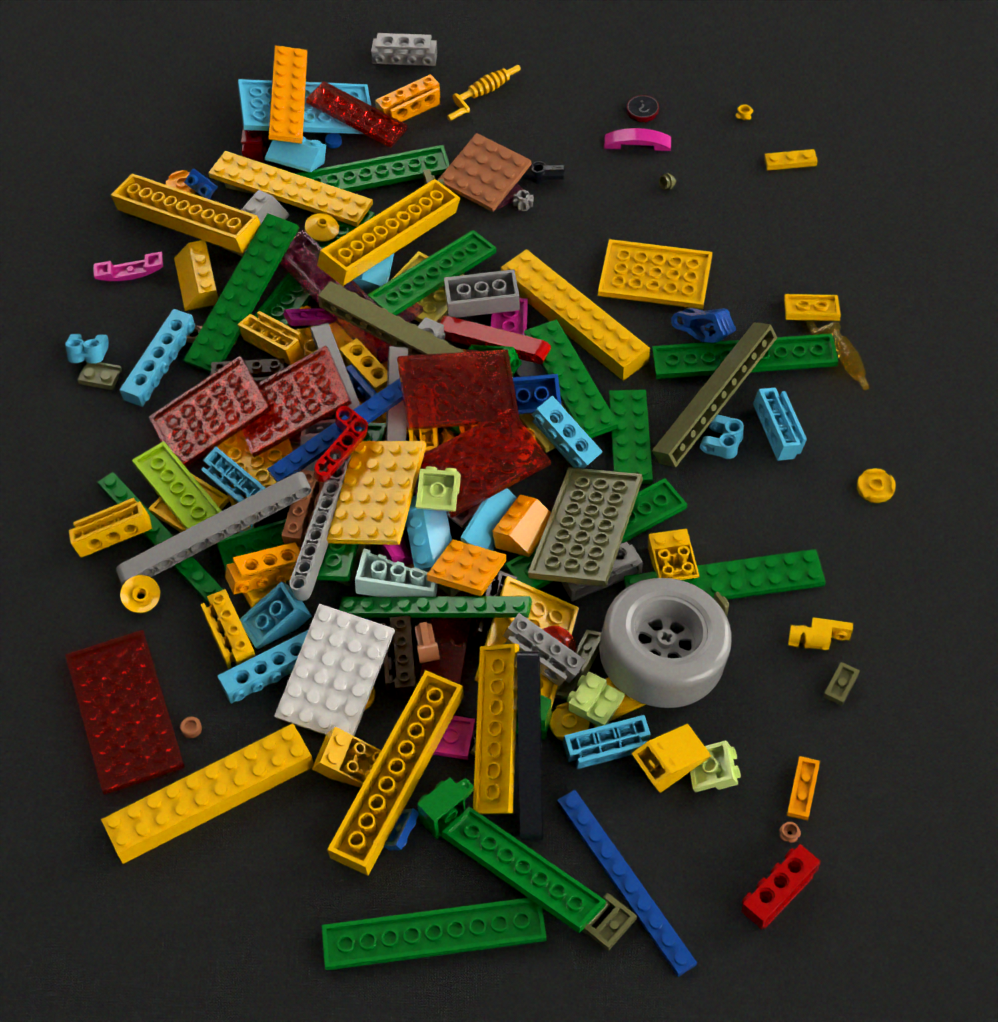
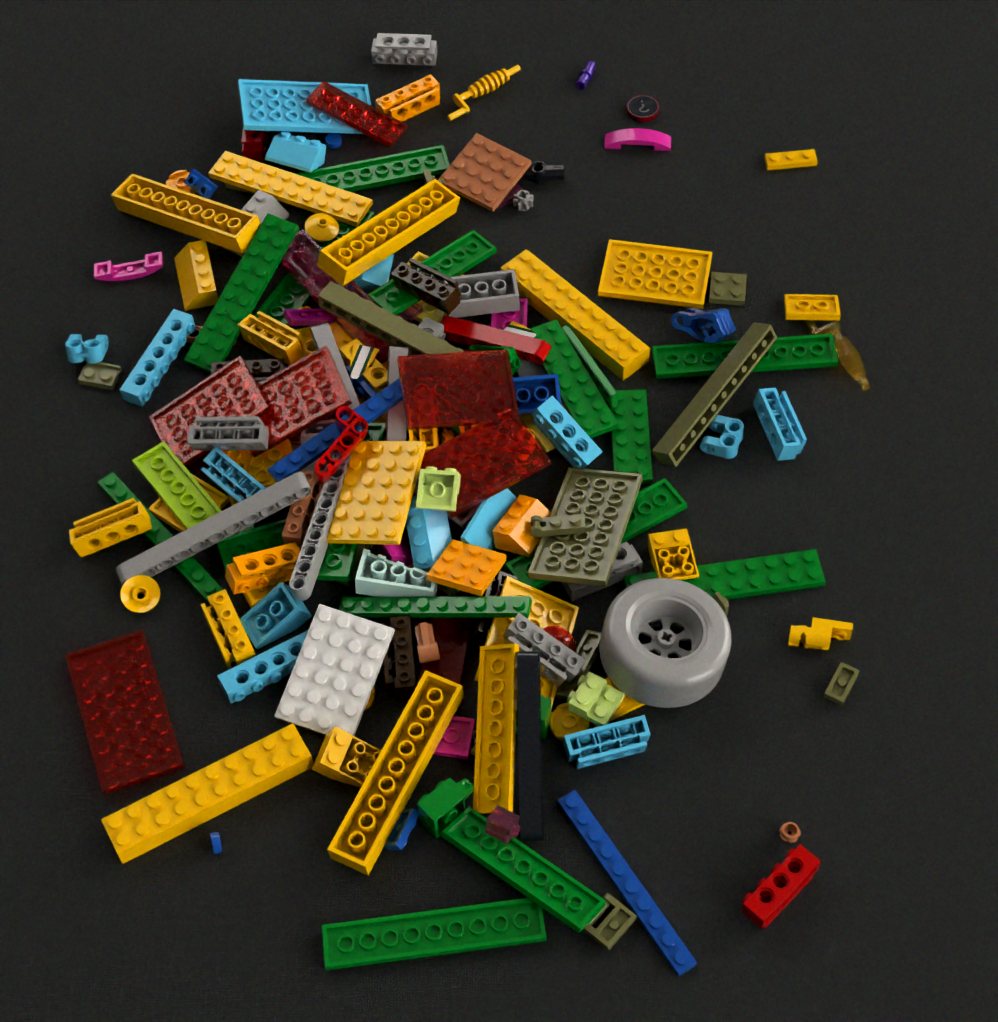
nougat tile [180,717,202,738] -> none
light orange plate [268,45,307,144] -> none
yellow slope [632,724,711,793] -> none
olive plate [659,173,676,191] -> none
yellowish green plate [690,740,741,792] -> none
yellow plate [735,104,753,120] -> none
light orange plate [787,756,820,821] -> none
yellow tile [857,468,896,503] -> none
none -> light grey brick [188,416,269,451]
none -> blue tile [210,832,222,854]
none -> sticker [350,344,380,379]
none -> dark brown brick [391,258,461,315]
none -> clear pink brick [485,805,521,844]
none -> sticker [504,321,536,338]
none -> olive plate [530,514,586,537]
none -> green tile [562,325,618,408]
none -> dark purple pin [575,61,596,90]
none -> olive plate [709,272,747,306]

